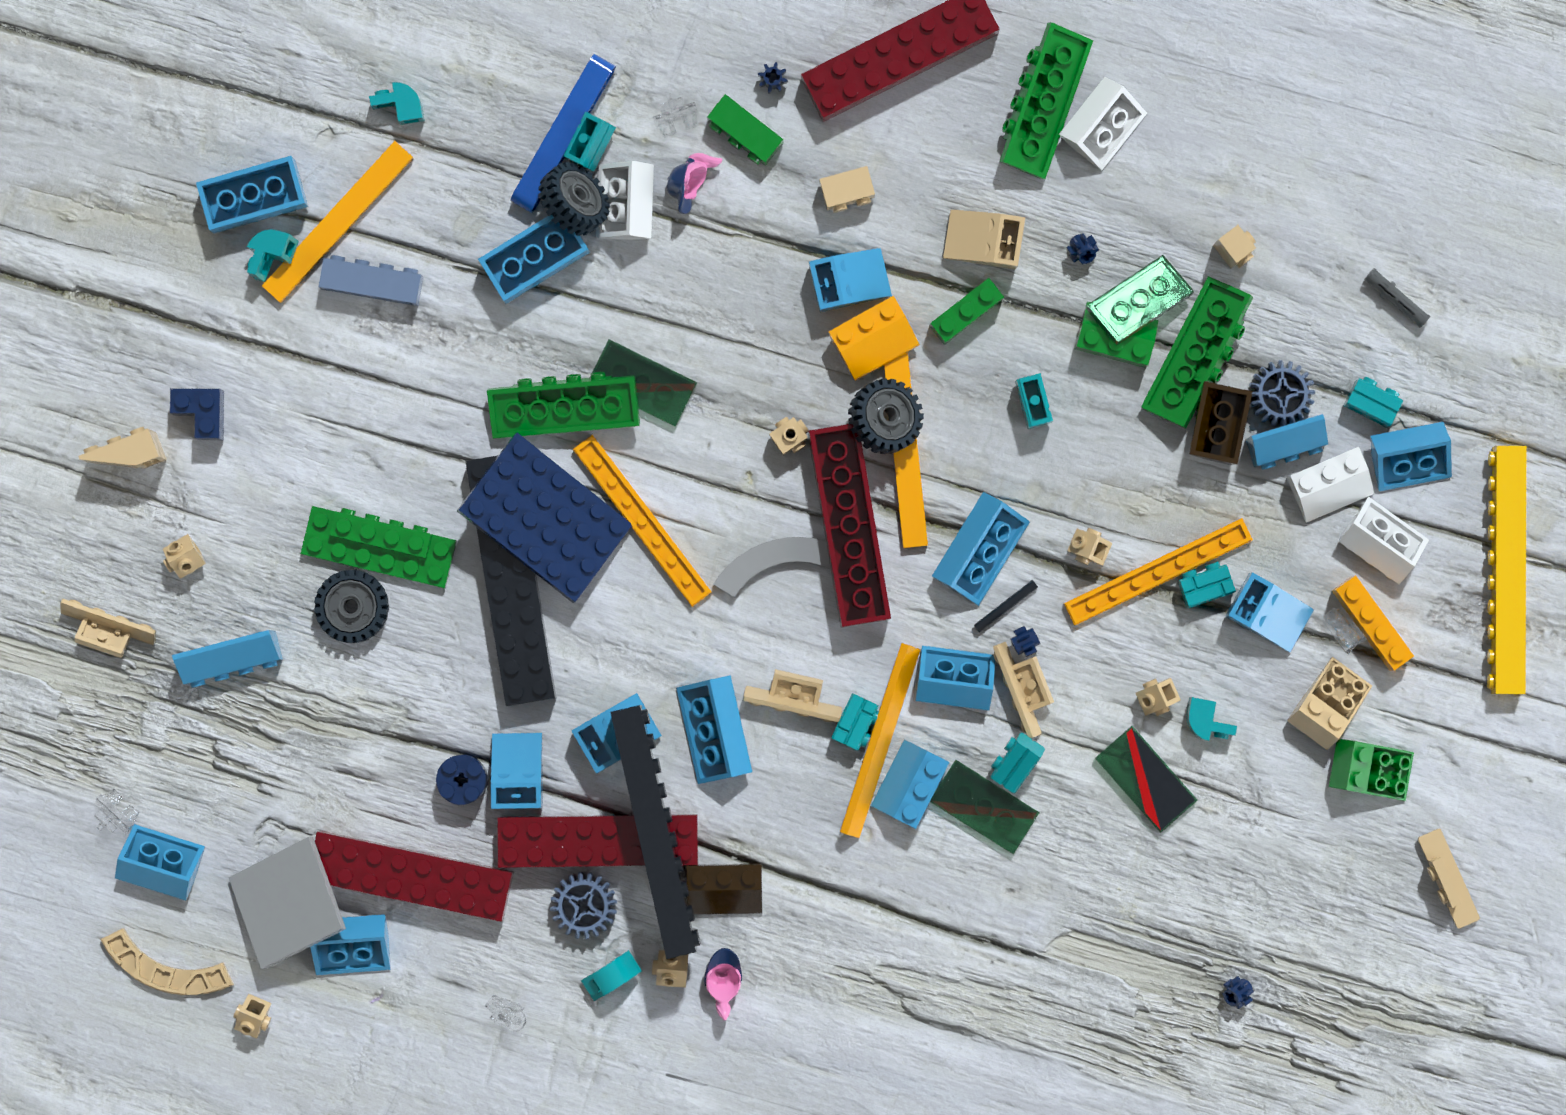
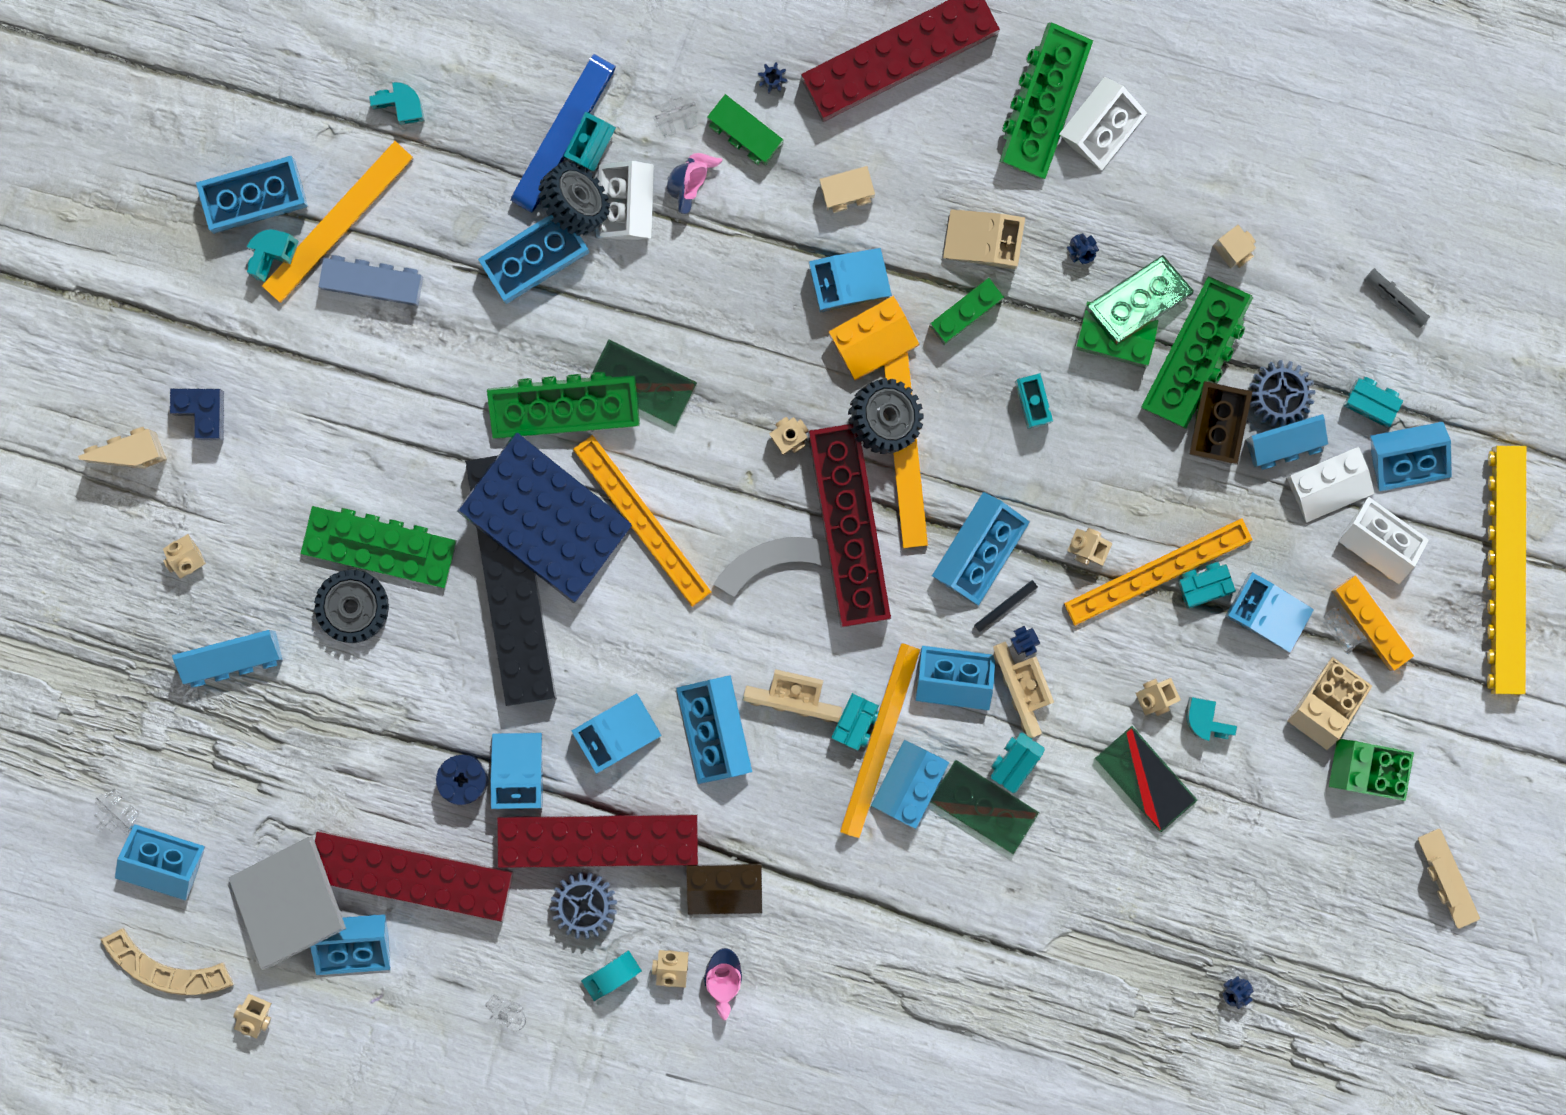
tan bracket [60,599,156,658] -> none
black brick [610,705,701,959] -> none

